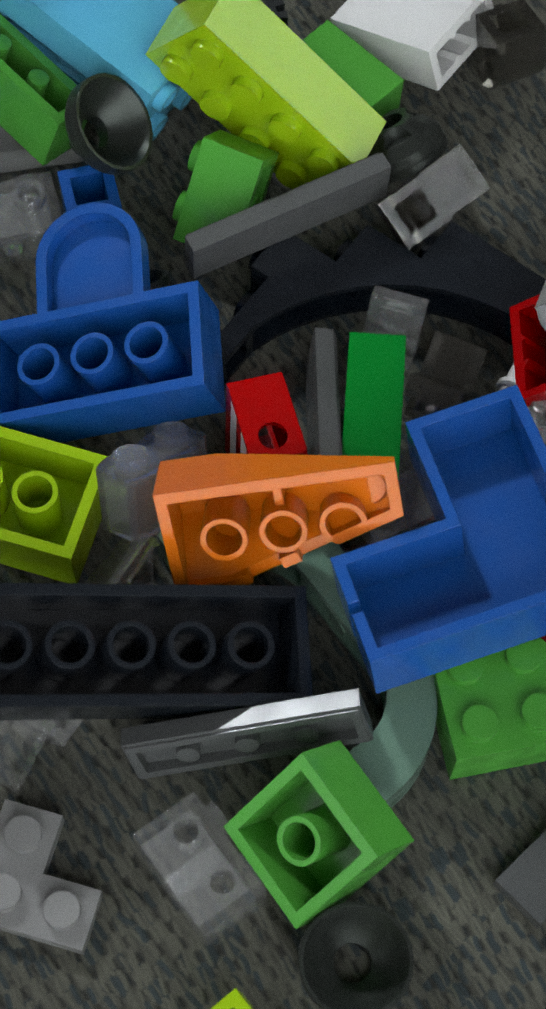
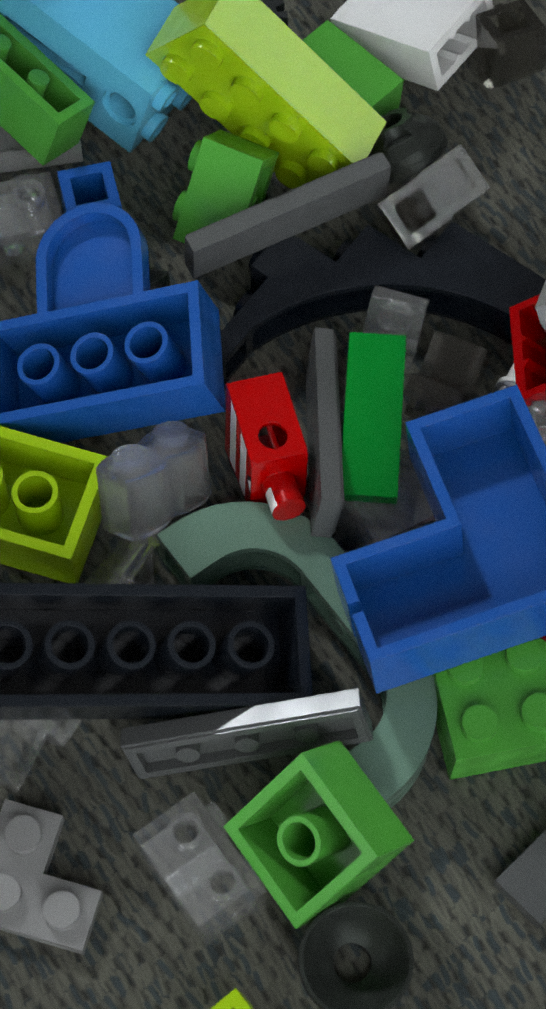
pearl dark grey piece [65,73,153,175] -> none
orange wedge [152,453,404,585] -> none

